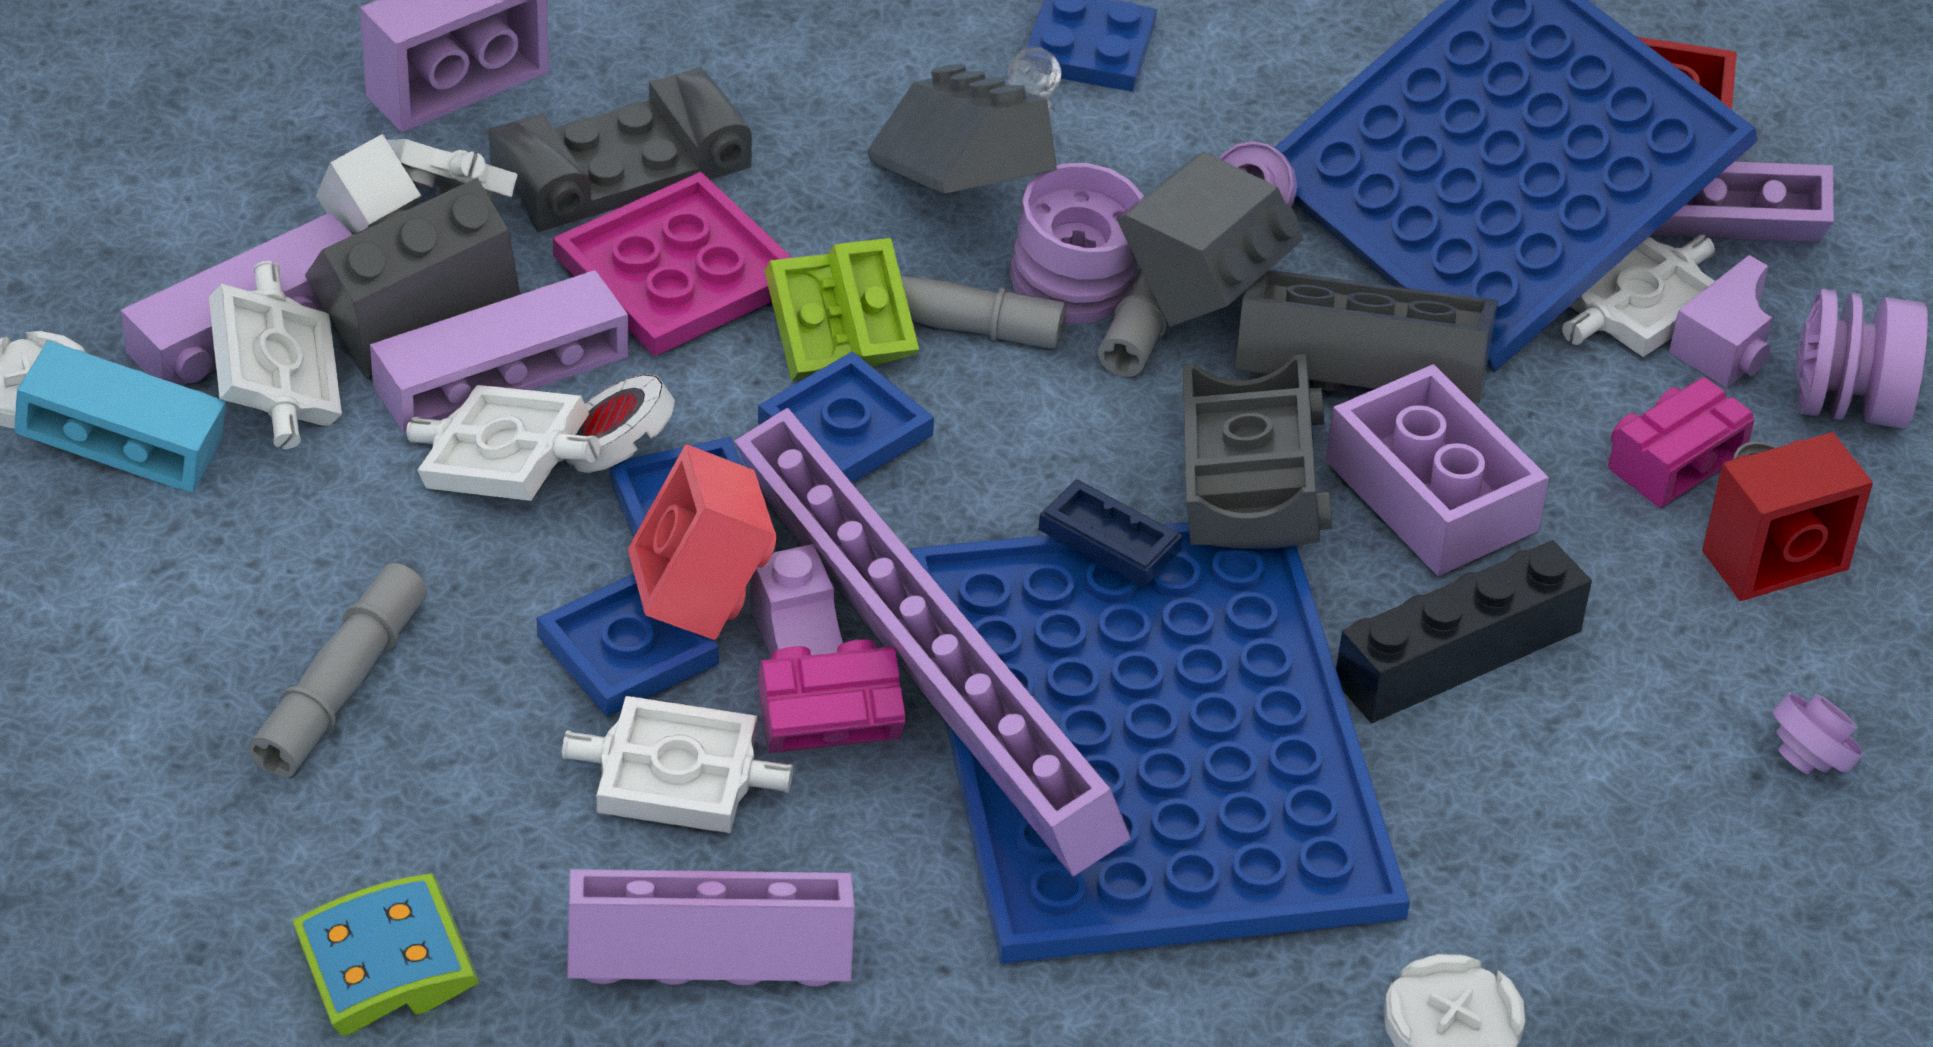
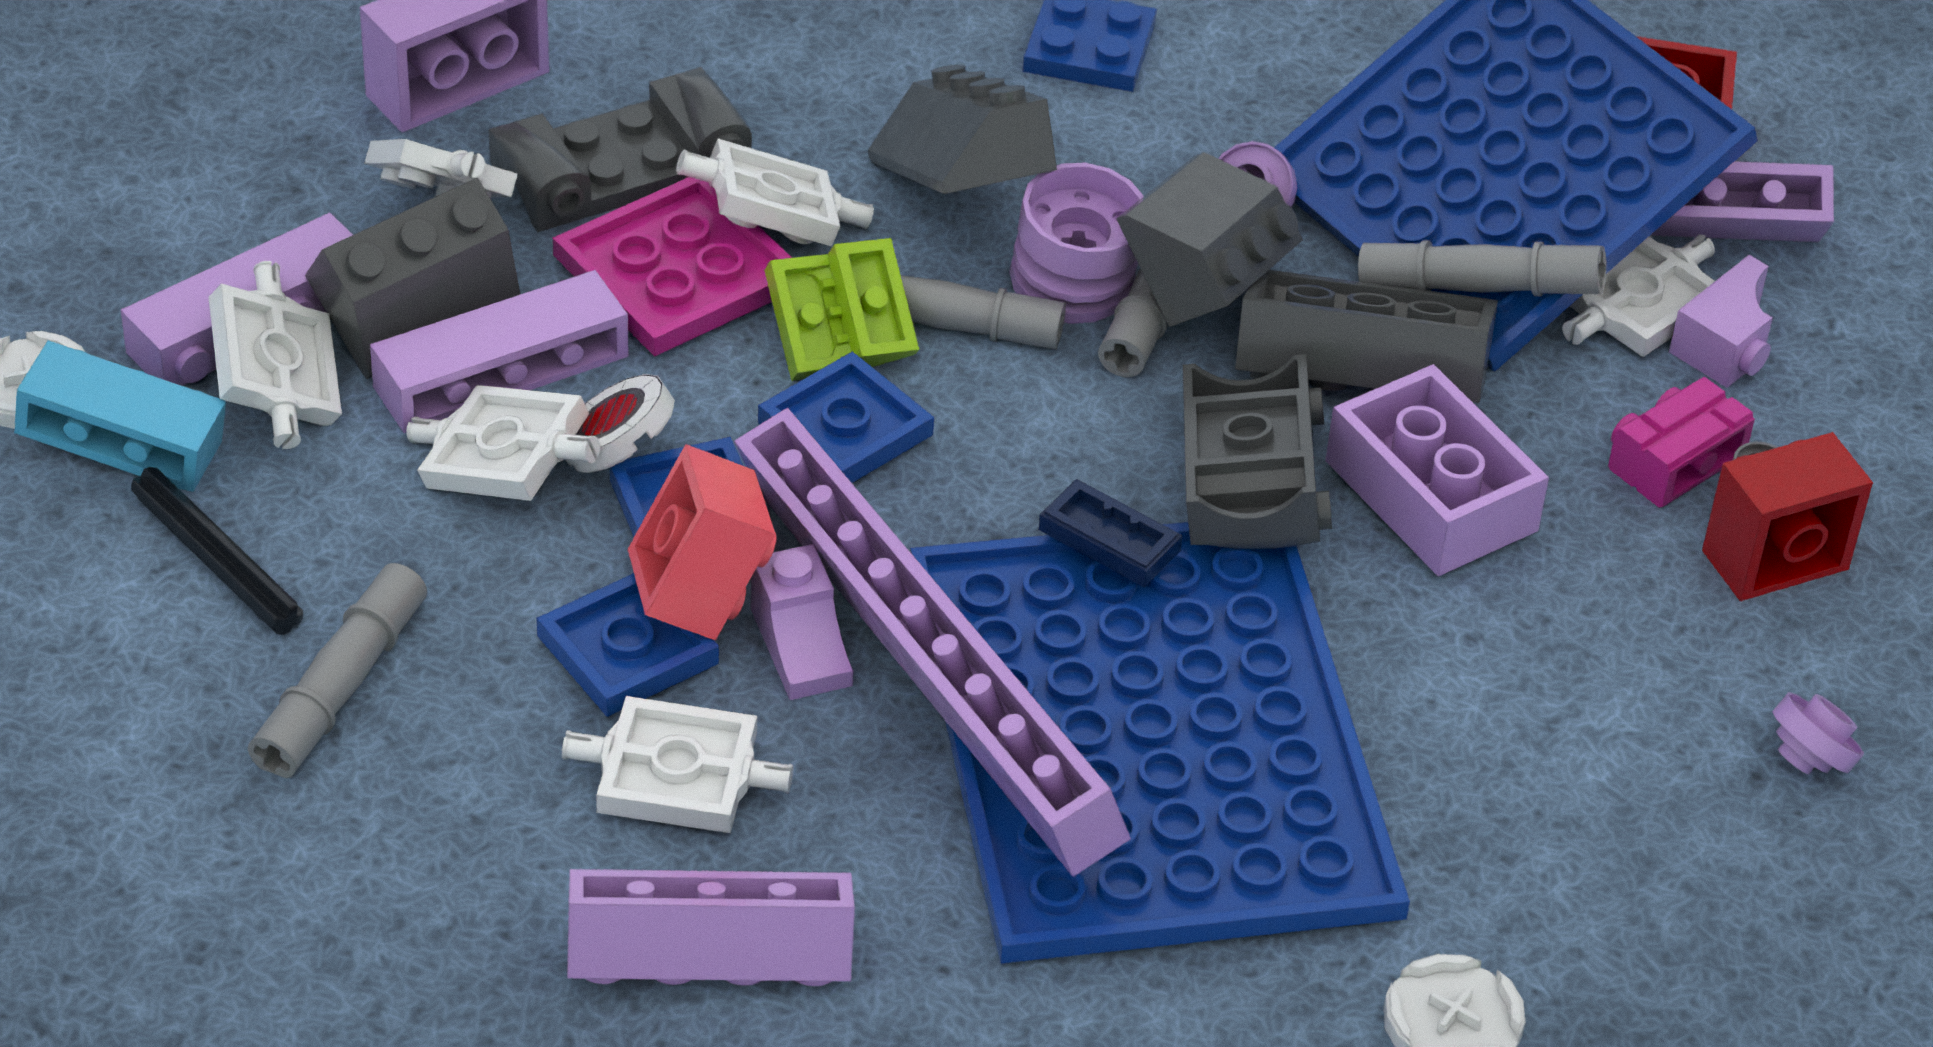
slope [292,873,480,1036] -> none
white brick [316,134,421,235] -> none
dark pink brick [758,639,905,753] -> none
clear piece [1007,47,1061,114] -> none
black brick [1336,540,1592,724] -> none
lavender wheel [1795,289,1928,429] -> none
none -> black axle [131,467,303,635]
none -> white plate [676,139,874,247]
none -> light grey piece [1358,240,1606,296]

